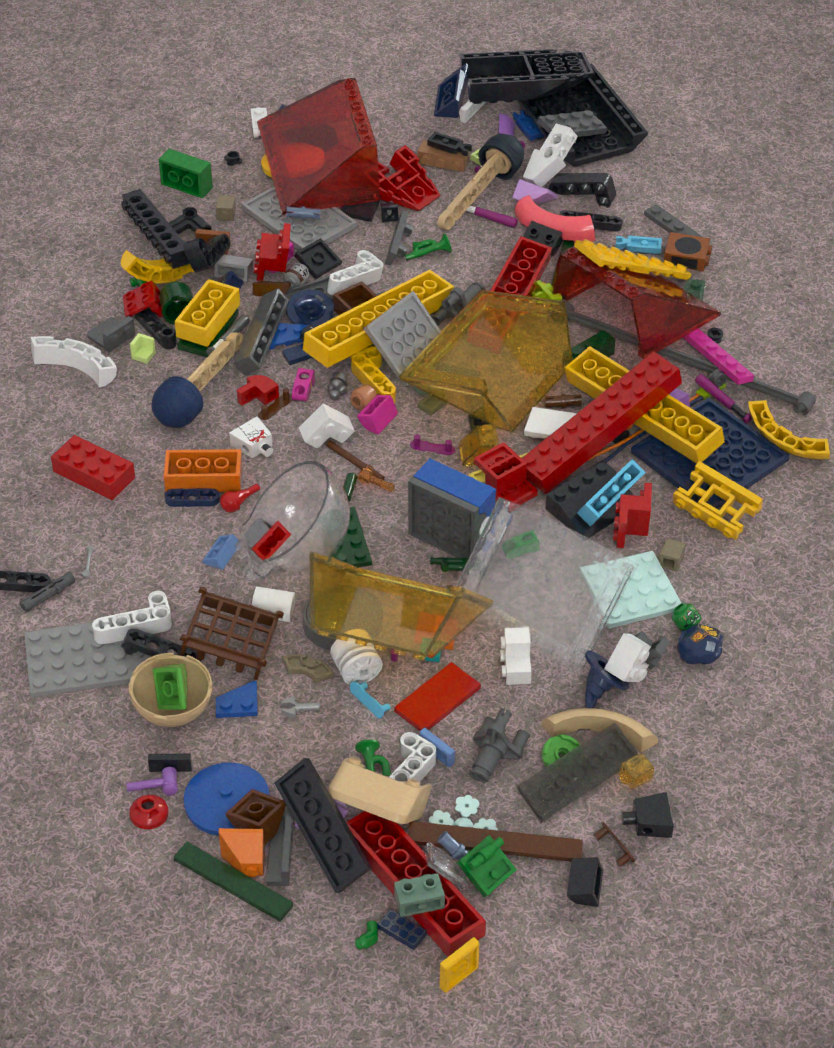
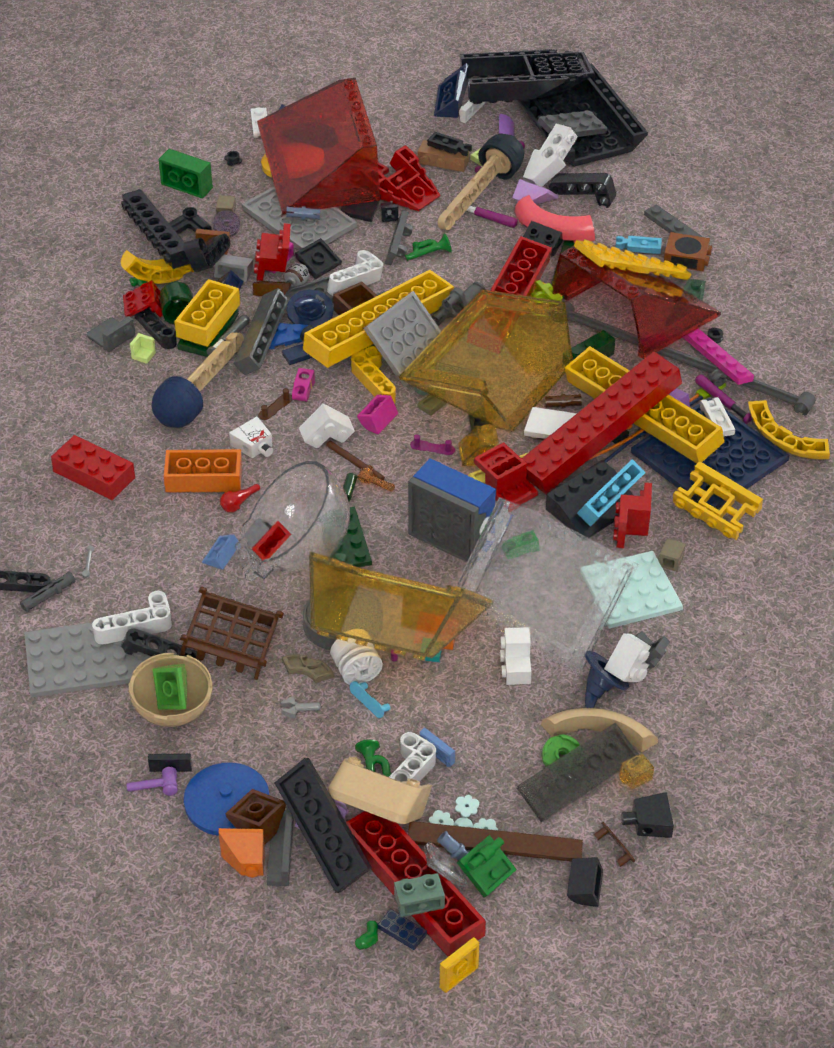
white brick [31,336,117,388] -> none
red piece [129,794,169,829] -> none
dark blue beam [164,488,220,507] -> none
dark green tile [173,842,293,922] -> none
blue wing [216,681,258,718] -> none
red brick [236,375,279,406] -> none
white brick [252,586,295,622] -> none
flat silver piece [328,372,348,400] -> none
nougat head [351,385,377,411] -> none
red tile [394,662,481,731] -> none
dark green piece [430,551,485,575] -> none
dark grey wheel [469,708,530,783] -> none
blue plate [513,110,544,141] -> none
black beam [559,210,623,231] -> none
green head [672,602,702,632] -> none
dark blue helmet [677,623,724,664] -> none
none -> clear purple piece [213,210,240,237]
none -> white plate [699,397,735,436]

